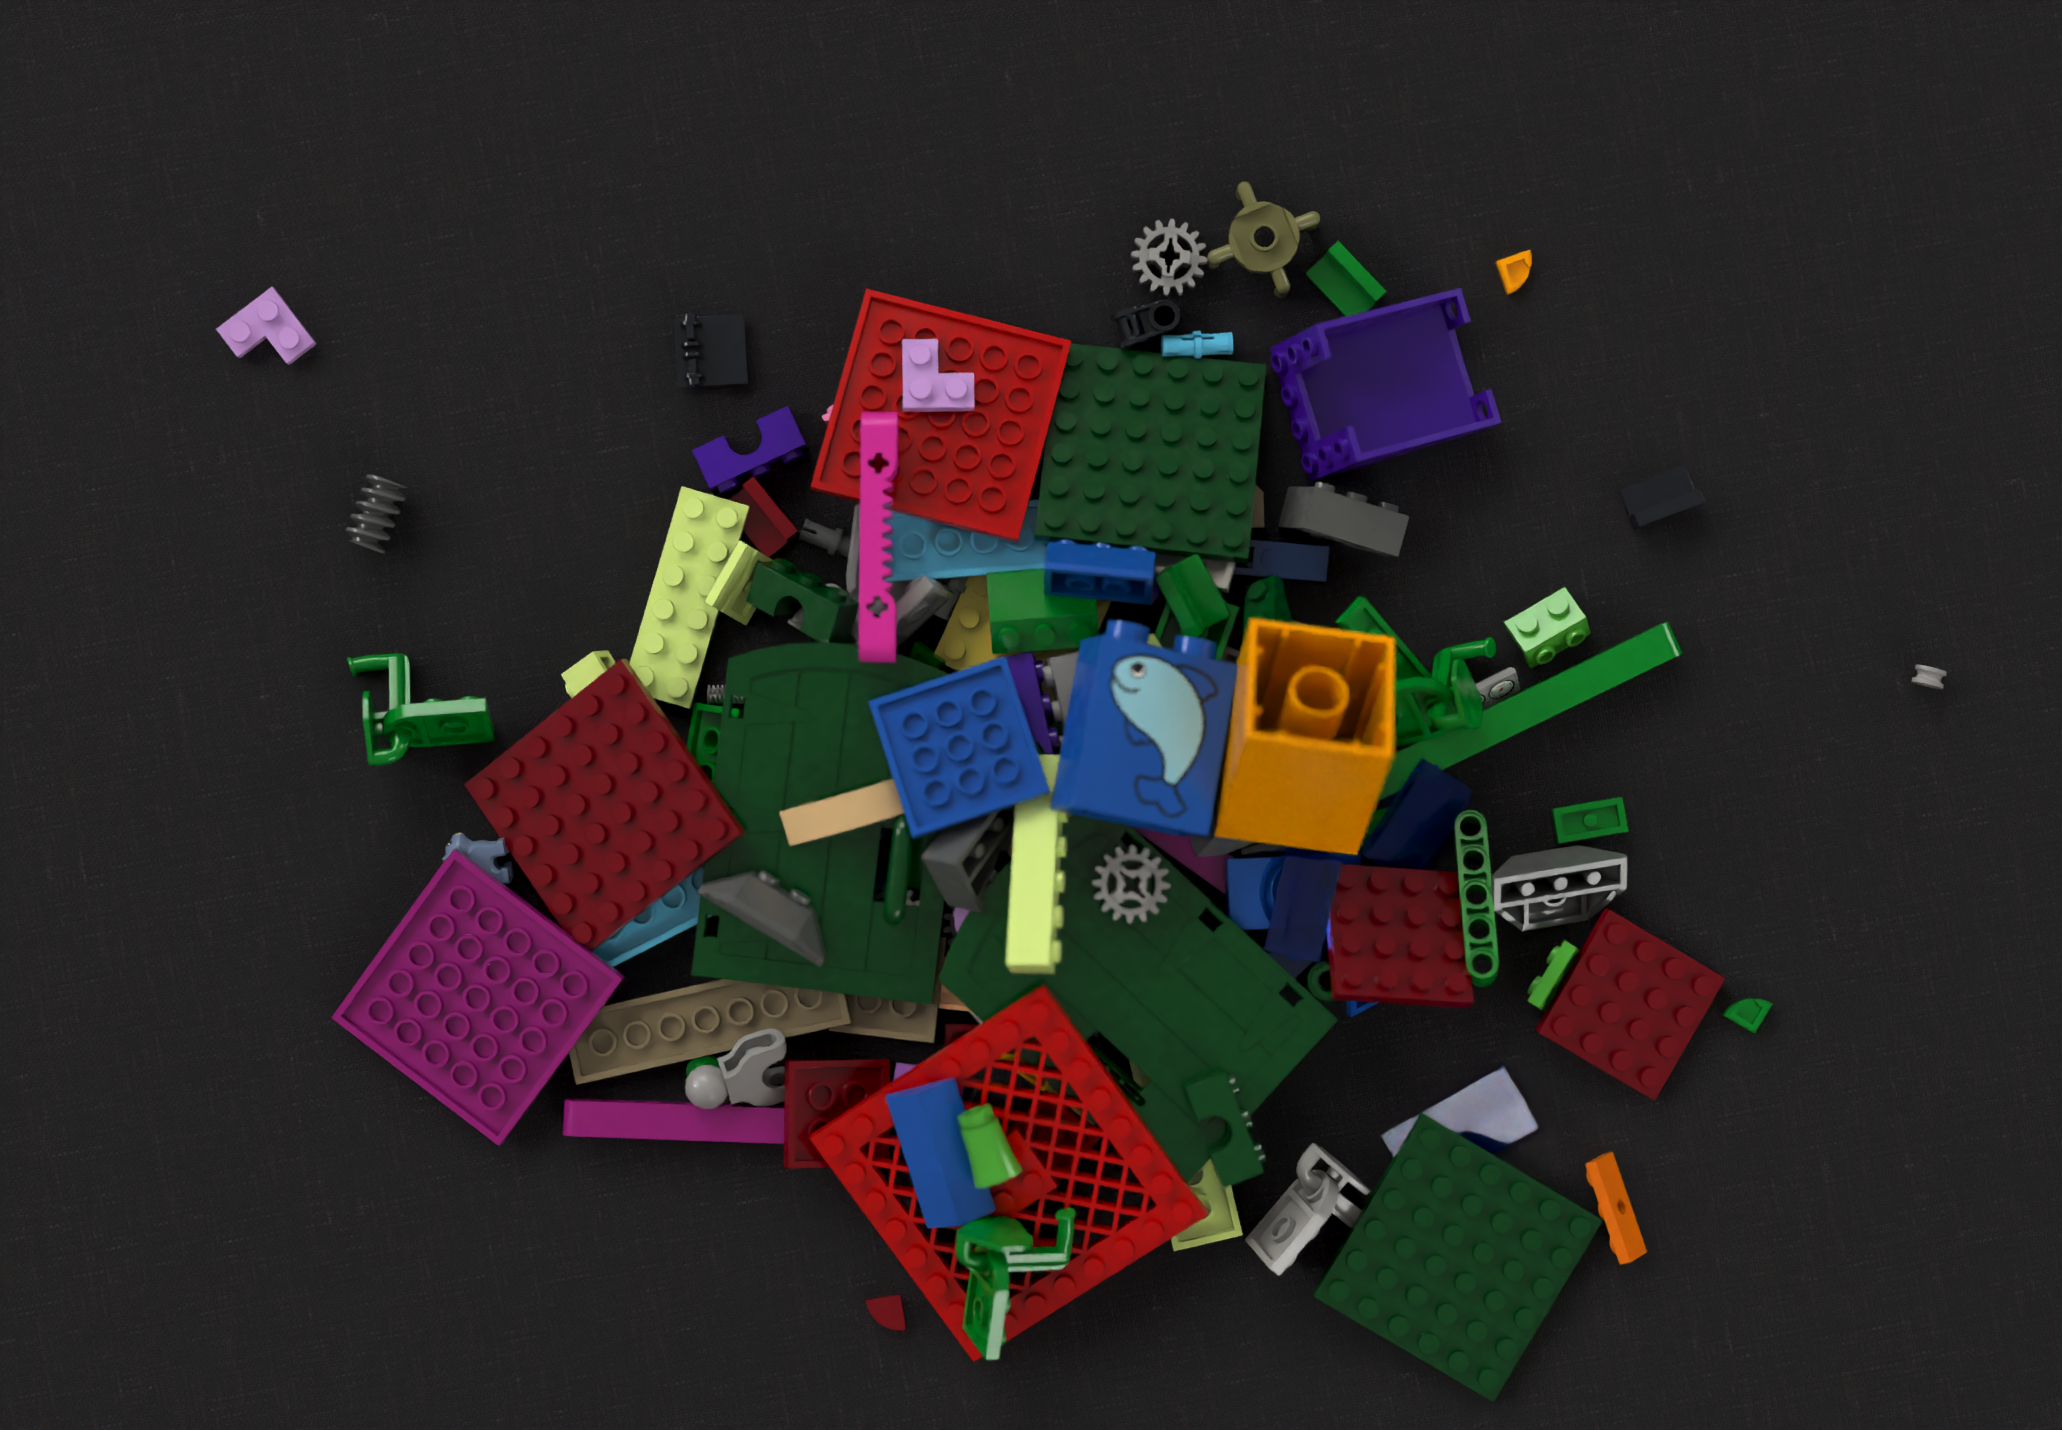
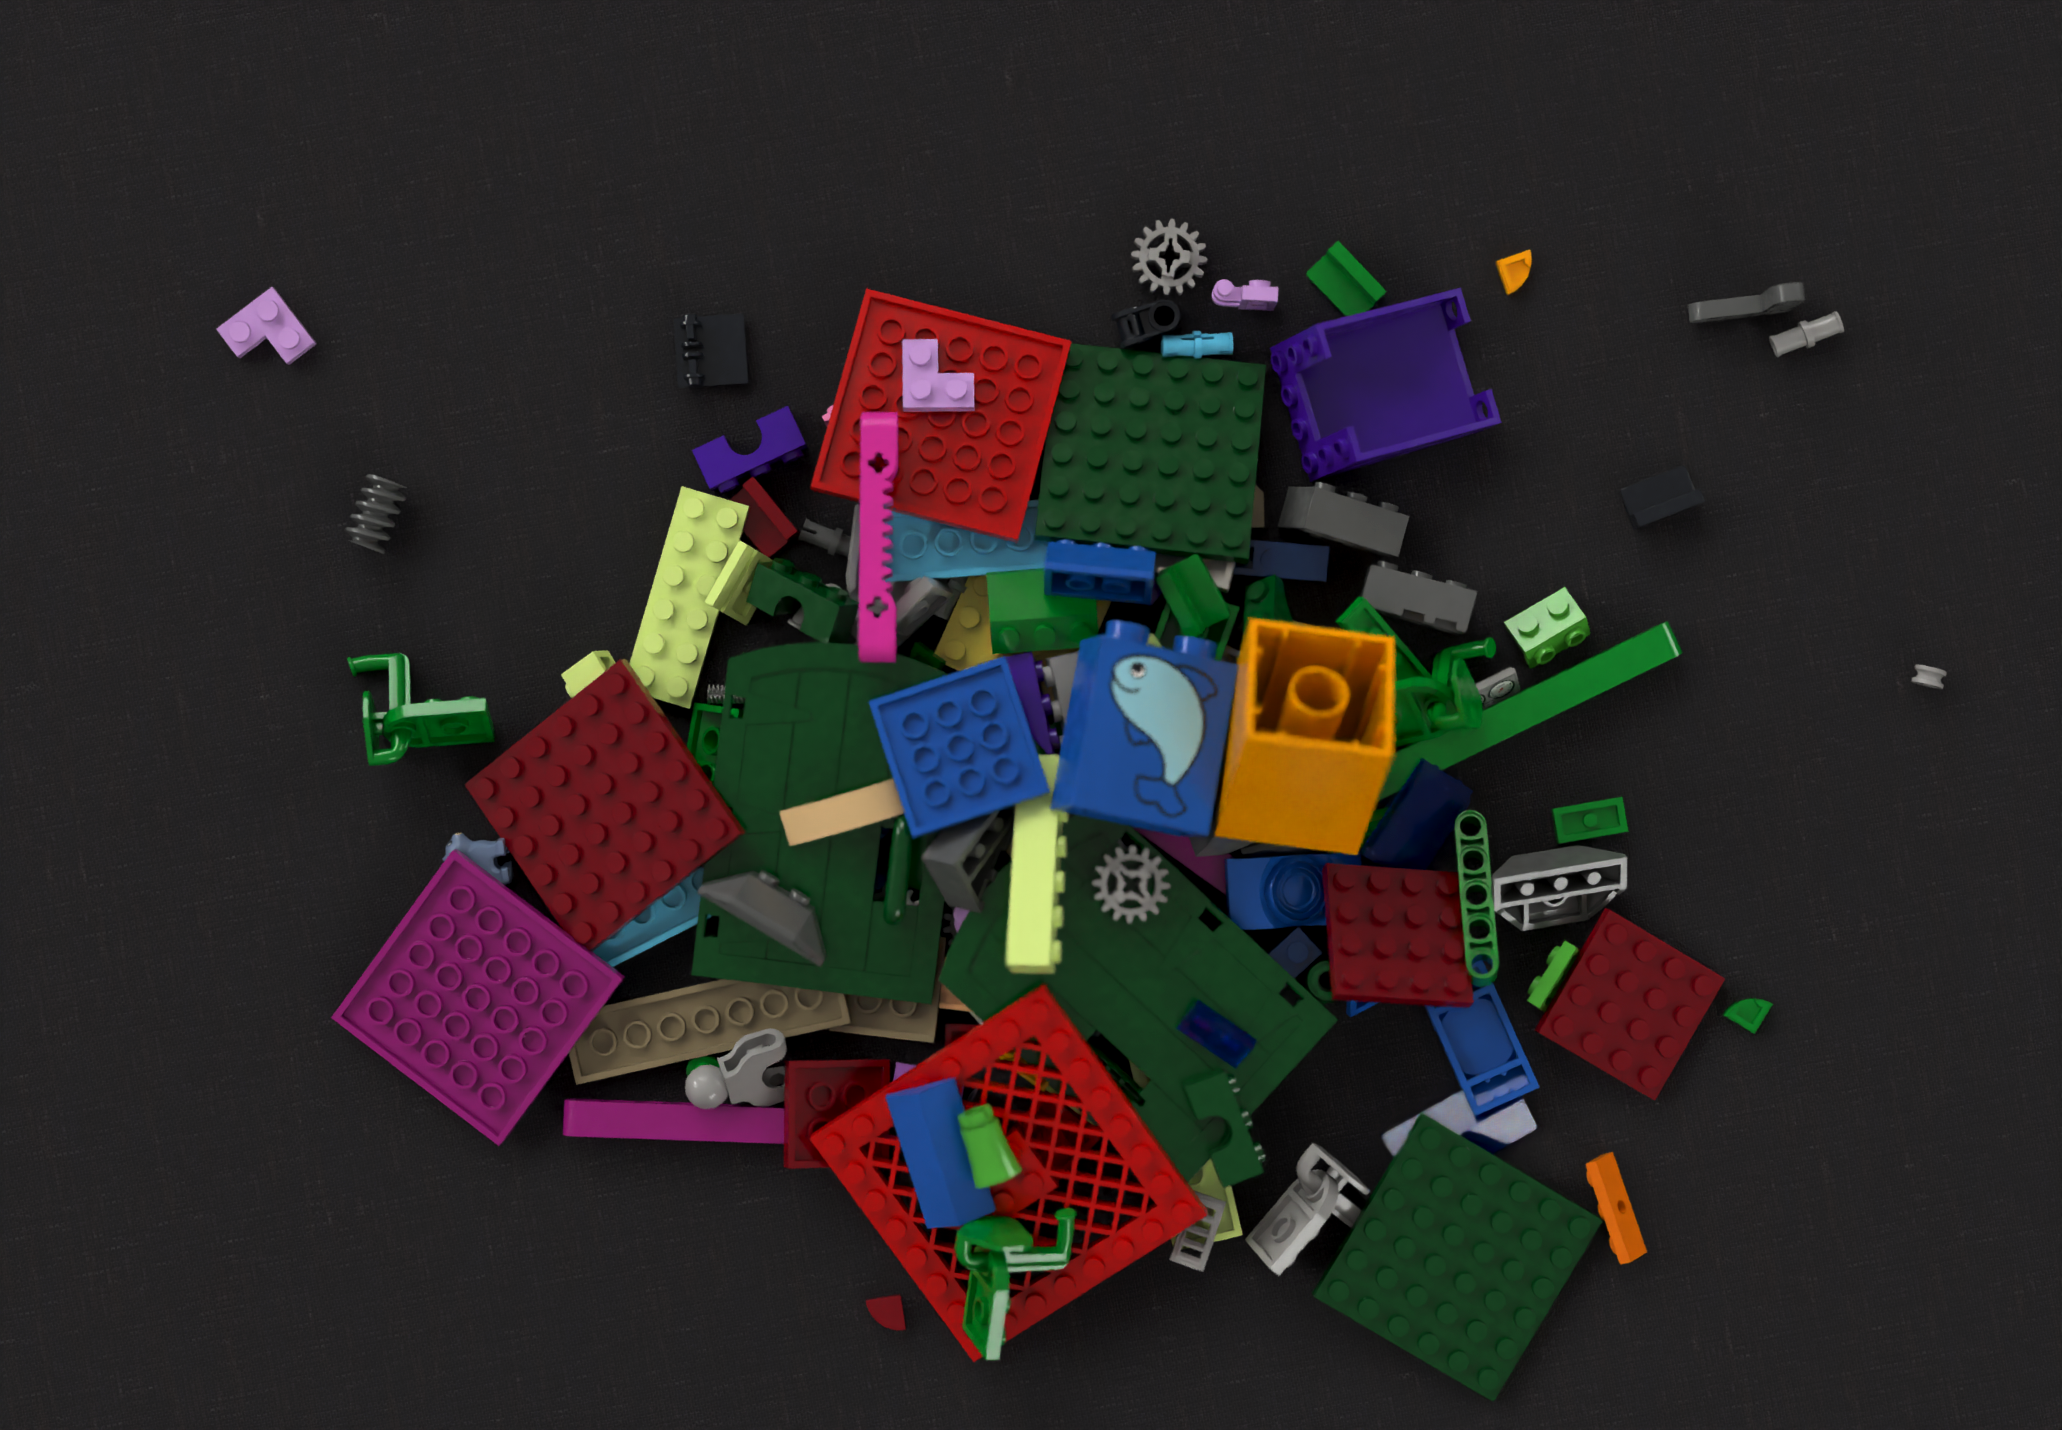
olive plate [1206,181,1320,298] -> none
clear blue piece [1264,846,1343,963] -> none
none -> light grey slope [1169,1190,1226,1271]
none -> clear blue plate [1177,1000,1257,1069]
none -> lavender plate [1211,279,1278,311]
none -> dark grey wedge [1360,561,1478,635]
none -> blue slope [1424,960,1540,1116]
none -> dark grey beam [1688,282,1805,323]
none -> light grey pin [1769,311,1844,357]

